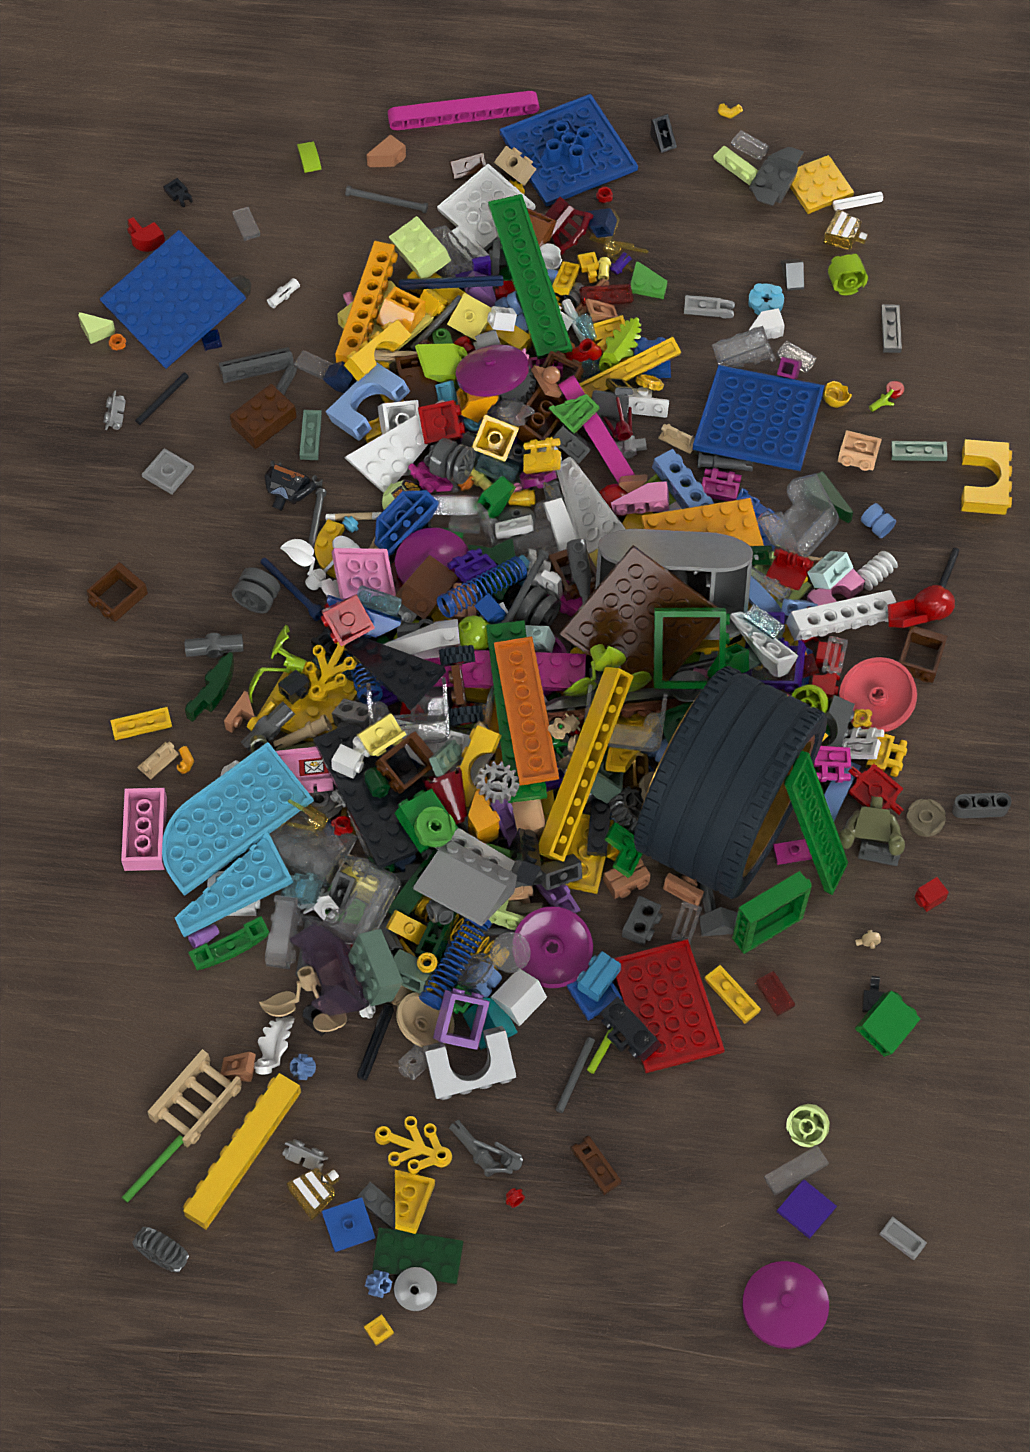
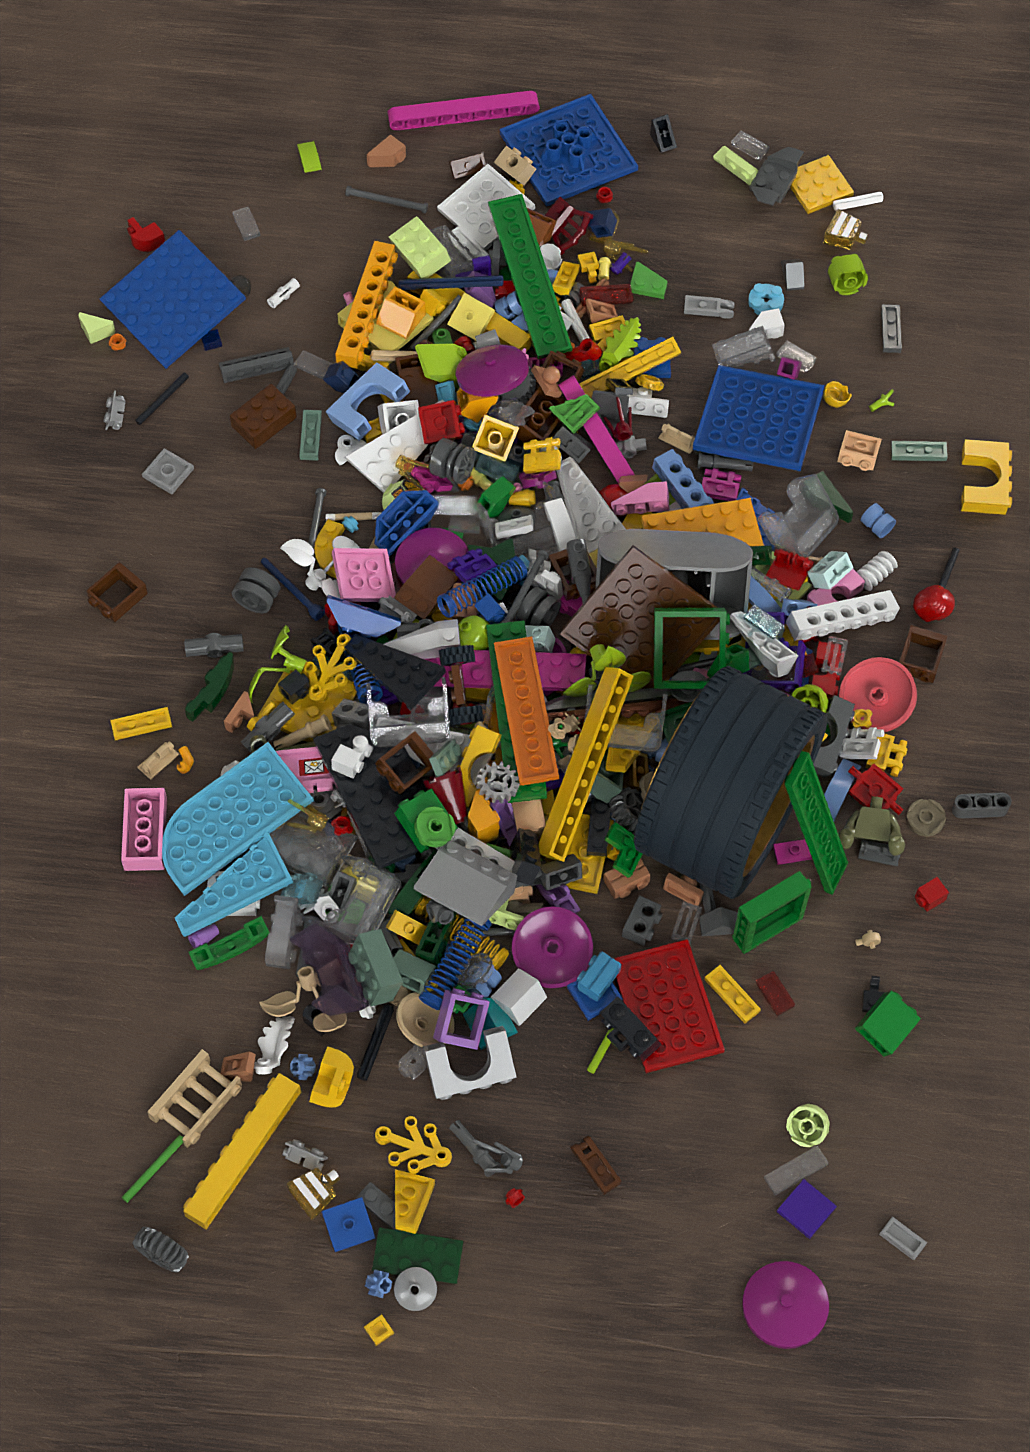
black plate [163,178,193,207] -> none
black torso [264,460,323,511] -> none
plate [321,594,375,647] -> none
yellow arch [344,319,412,381] -> none
clear light blue brick [357,585,402,617] -> none
light yellow bracket [357,713,406,756] -> none
dark green brick [364,767,390,798] -> none
yellow plate [417,952,437,973] -> none
white brick [487,306,517,332] -> none
clear tile [490,932,531,973] -> none
dark grey bar [555,1037,595,1113] -> none
clear light blue cone [575,313,597,340] -> none
yellow arm [718,103,743,119] -> none
dark pink plate [813,746,851,783] -> none
plate [886,381,904,398] -> none
red panel [887,599,928,628] -> none
none -> yellow brick [309,1046,354,1108]
none -> white plate [335,435,367,465]
none -> clear yellow plant [395,455,429,491]

